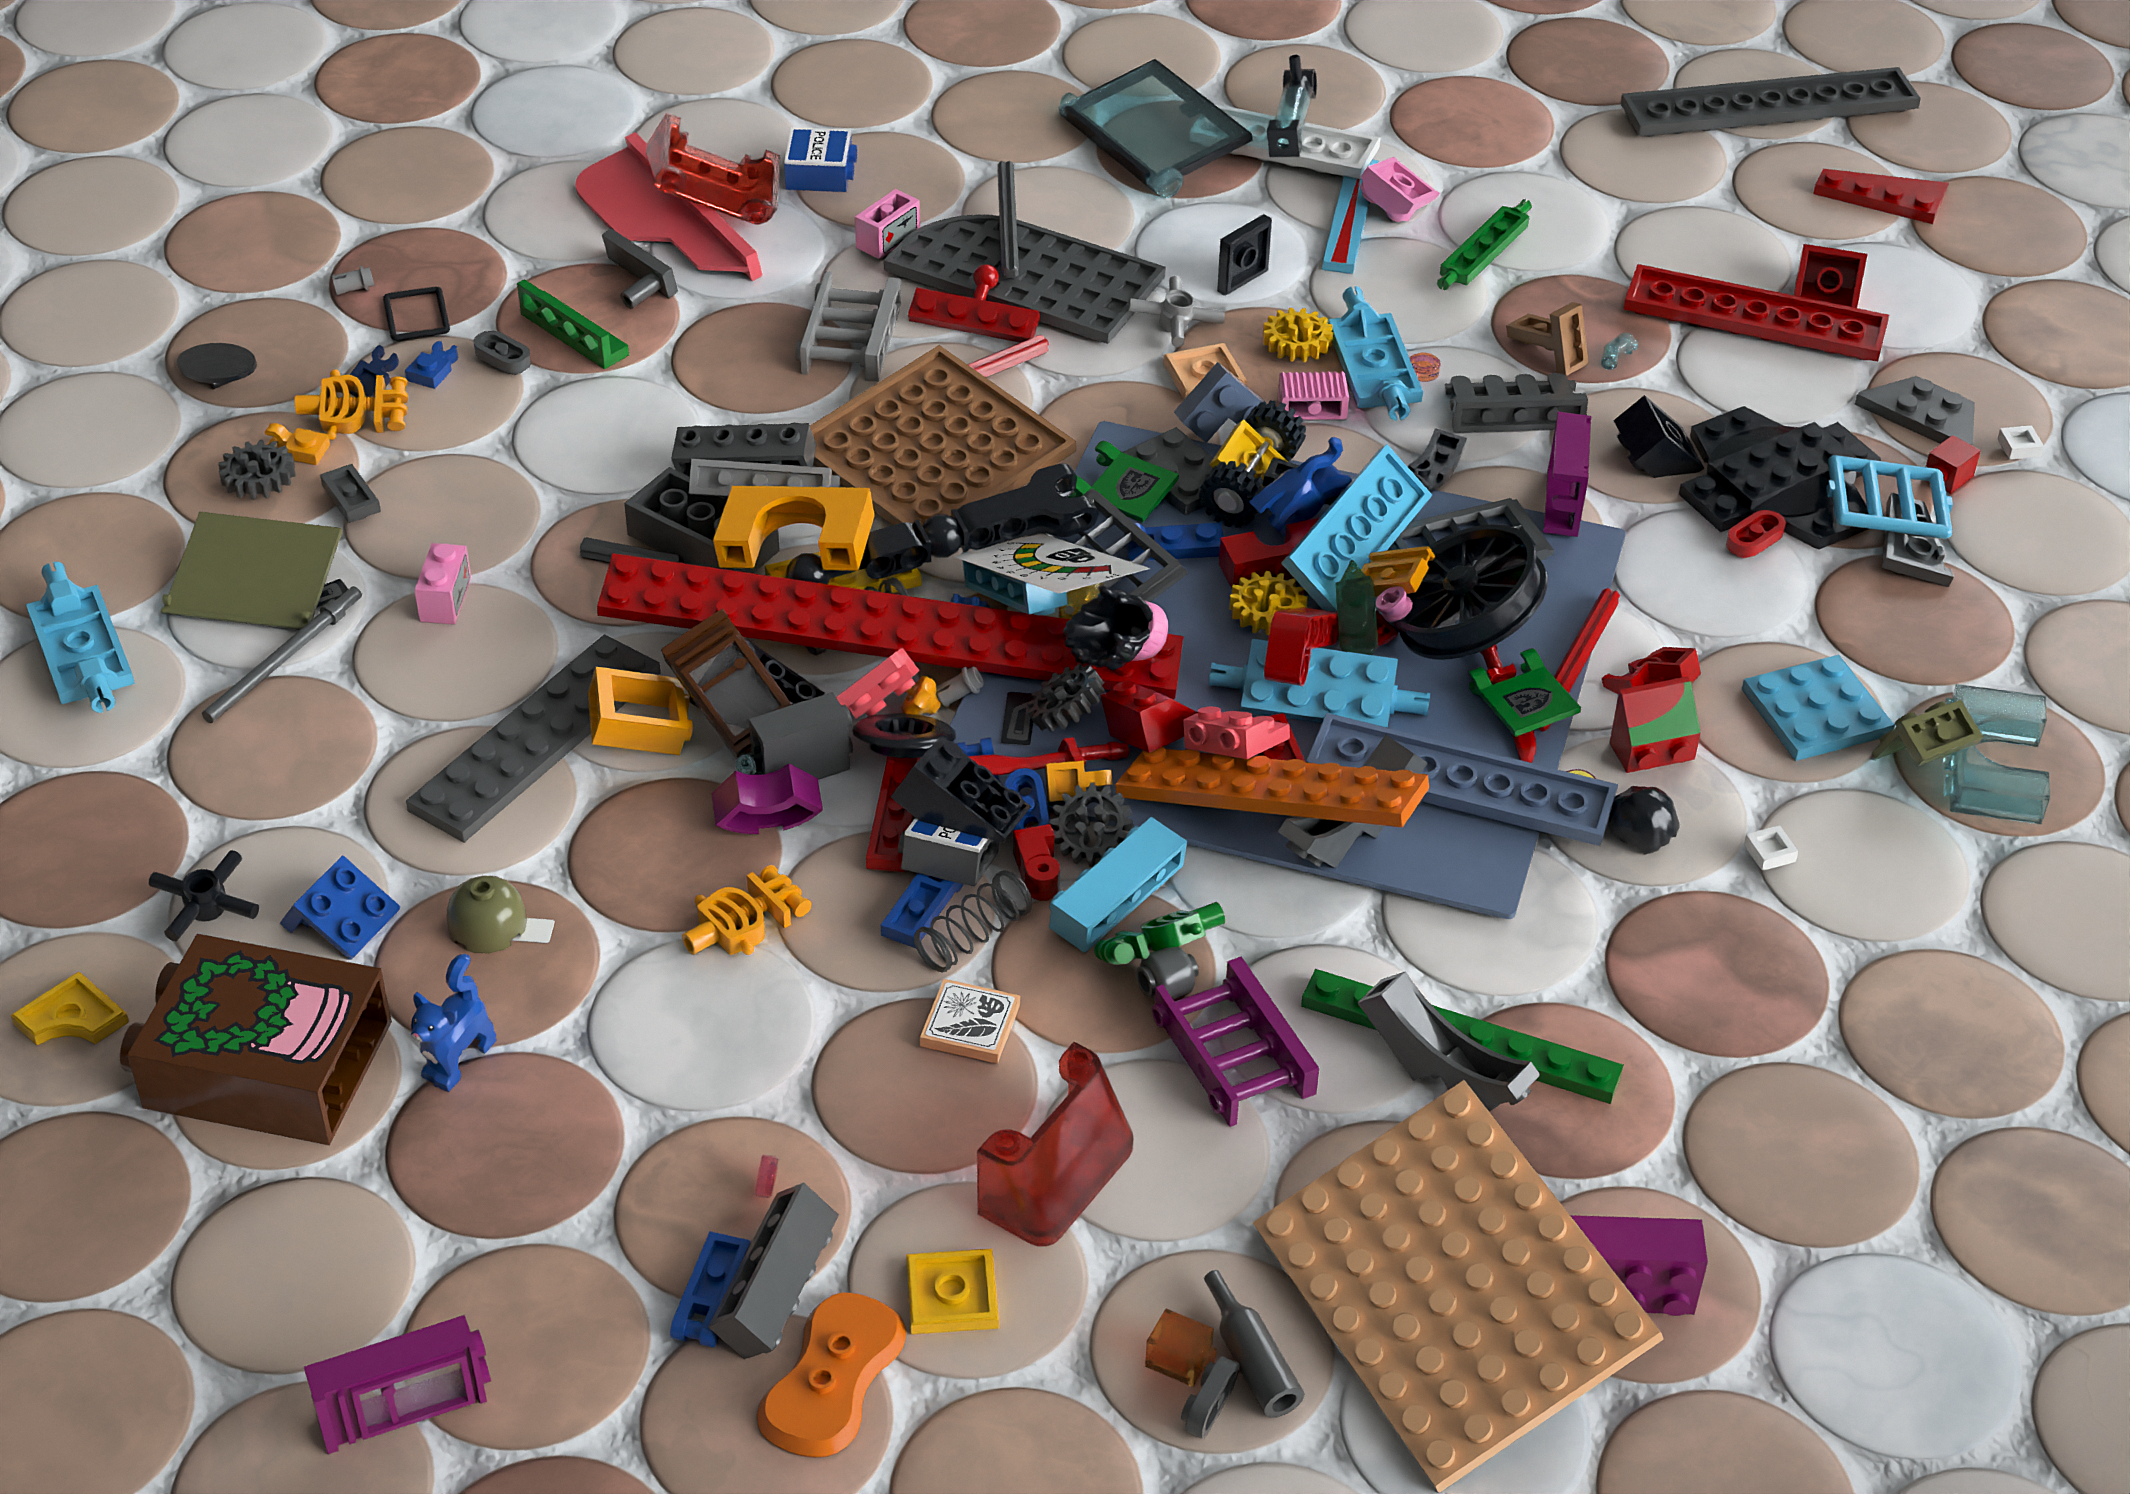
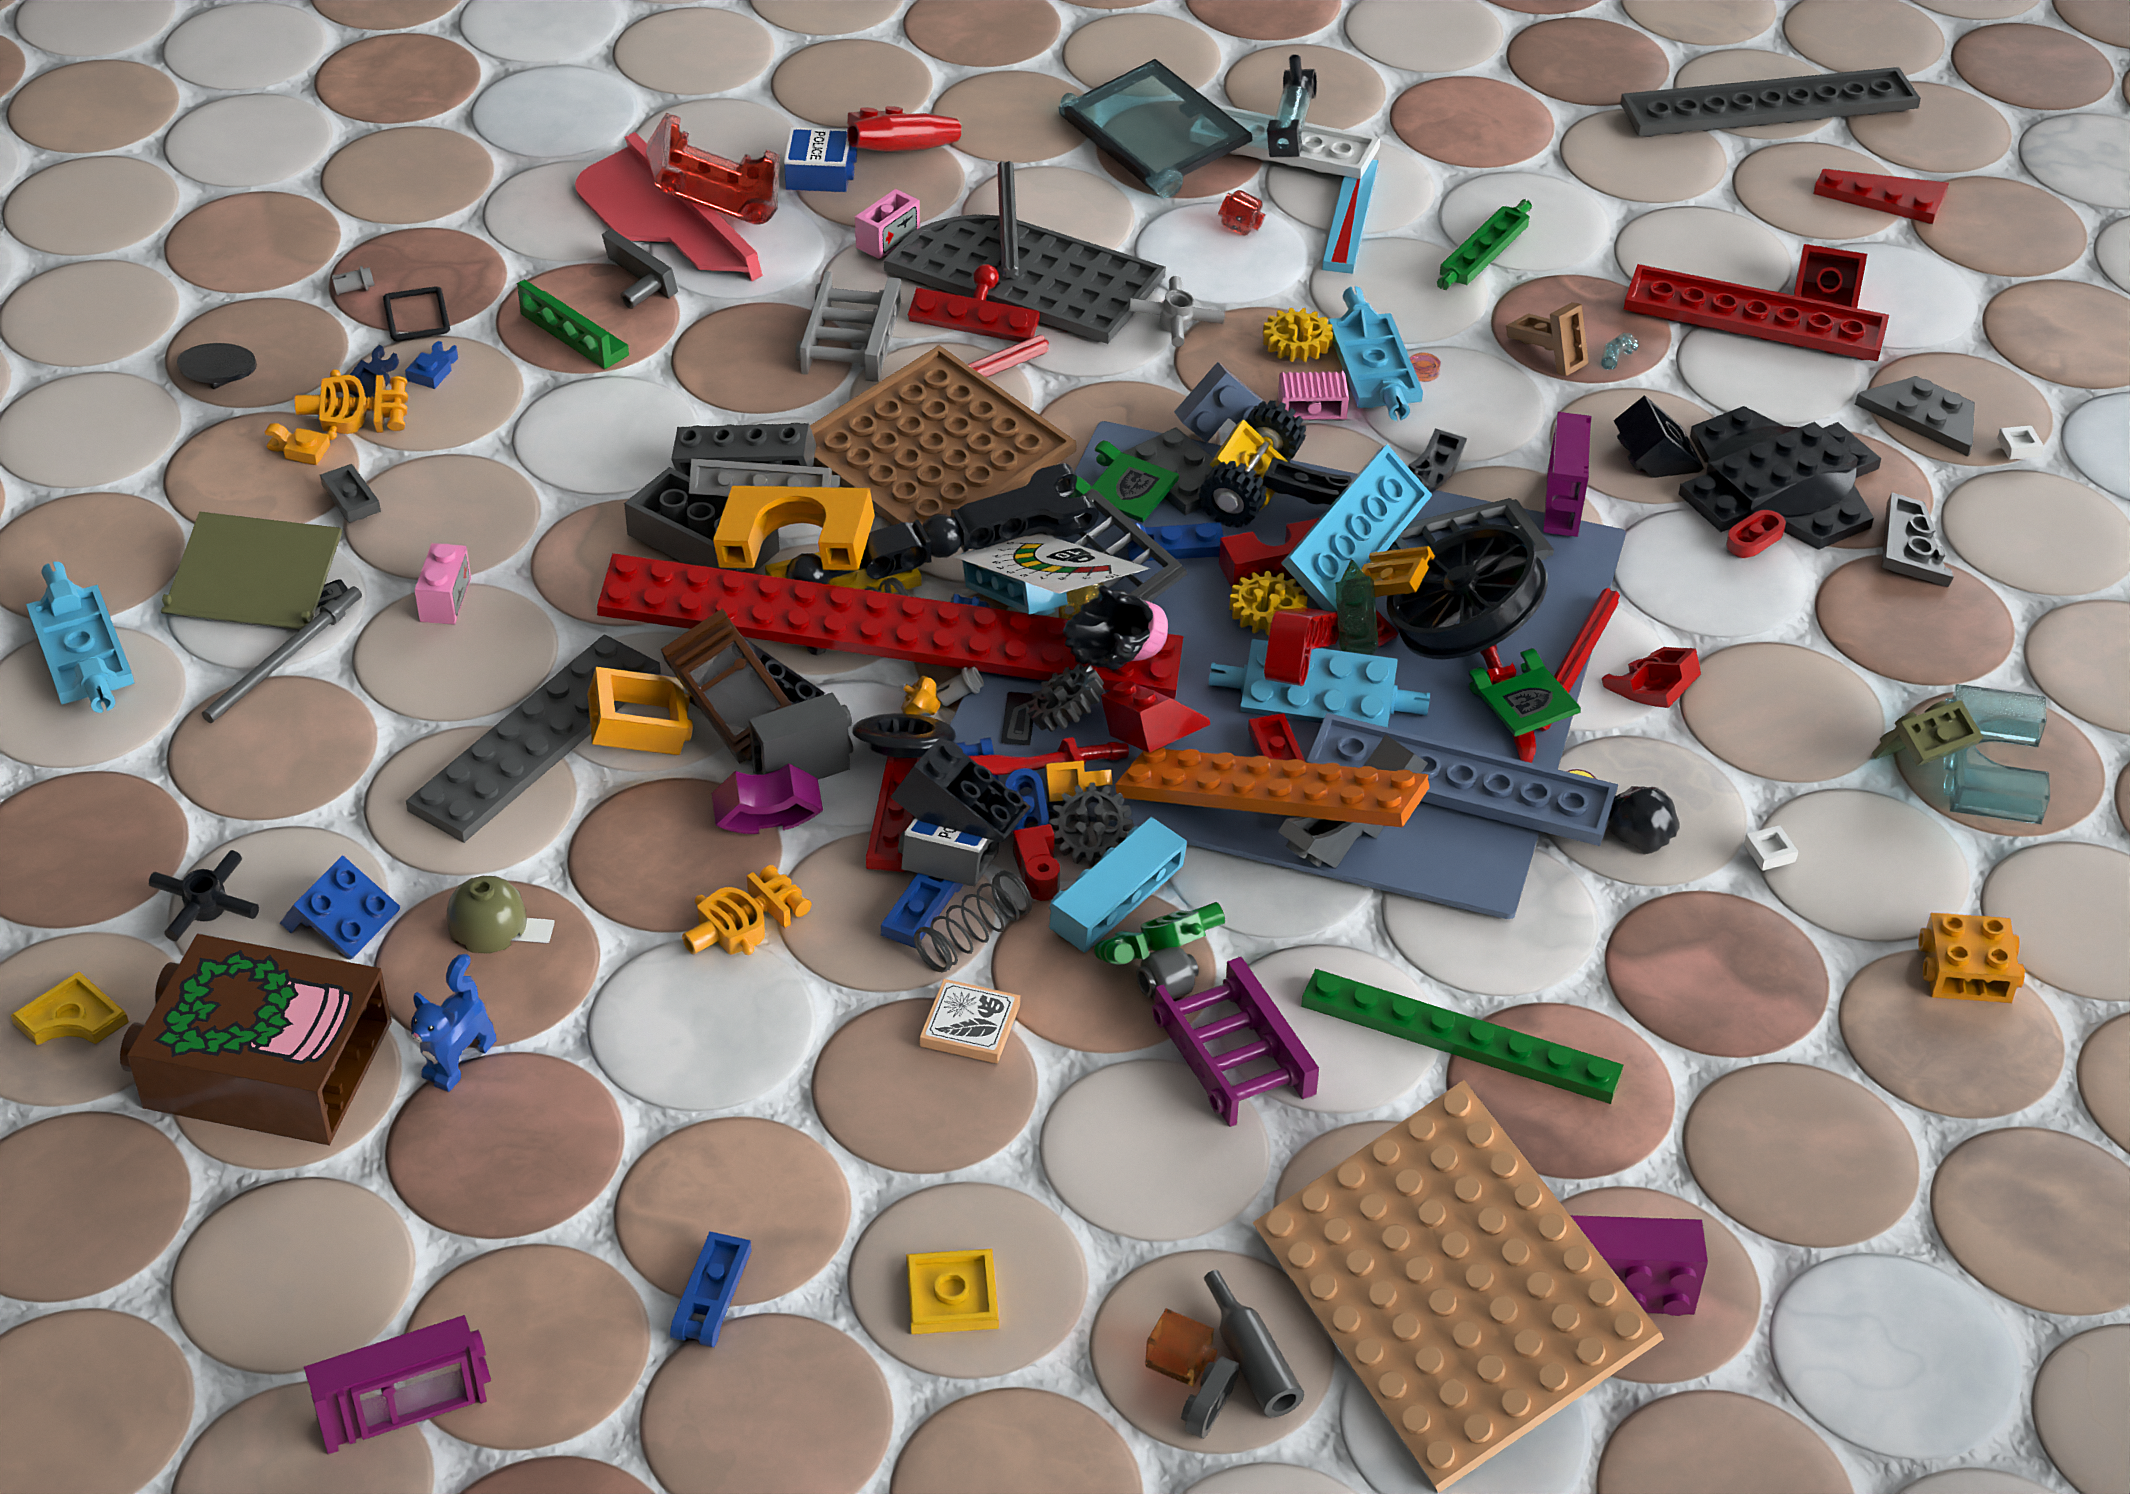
dark grey gear [218,440,296,499] -> none
dark grey plate [473,331,531,375] -> none
dark grey axle [580,537,681,563] -> none
dark grey brick [708,1182,839,1359] -> none
clear light blue arm [736,752,758,775] -> none
clear pink tile [755,1154,779,1199] -> none
orange plate [757,1292,906,1457] -> none
coral plate [836,648,920,719] -> none
clear red windscreen [977,1042,1133,1247] -> none
light nougat tile [1163,343,1247,399] -> none
coral plate [1183,706,1290,759] -> none
black tile [1217,214,1272,296] -> none
blue animal [1250,437,1352,537] -> none
dark grey arch [1358,971,1540,1111] -> none
bright pink slope [1360,157,1440,222] -> none
bright pink bush [1376,586,1413,622] -> none
dark grey fence [1444,373,1588,432] -> none
red slope [1609,676,1701,773] -> none
medium azure plate [1742,655,1895,761] -> none
medium azure bar [1827,455,1953,539] -> none
red brick [1926,435,1981,494] -> none
none -> red plate [847,106,961,152]
none -> clear red head [1218,190,1266,236]
none -> light orange brick [1918,912,2025,1003]

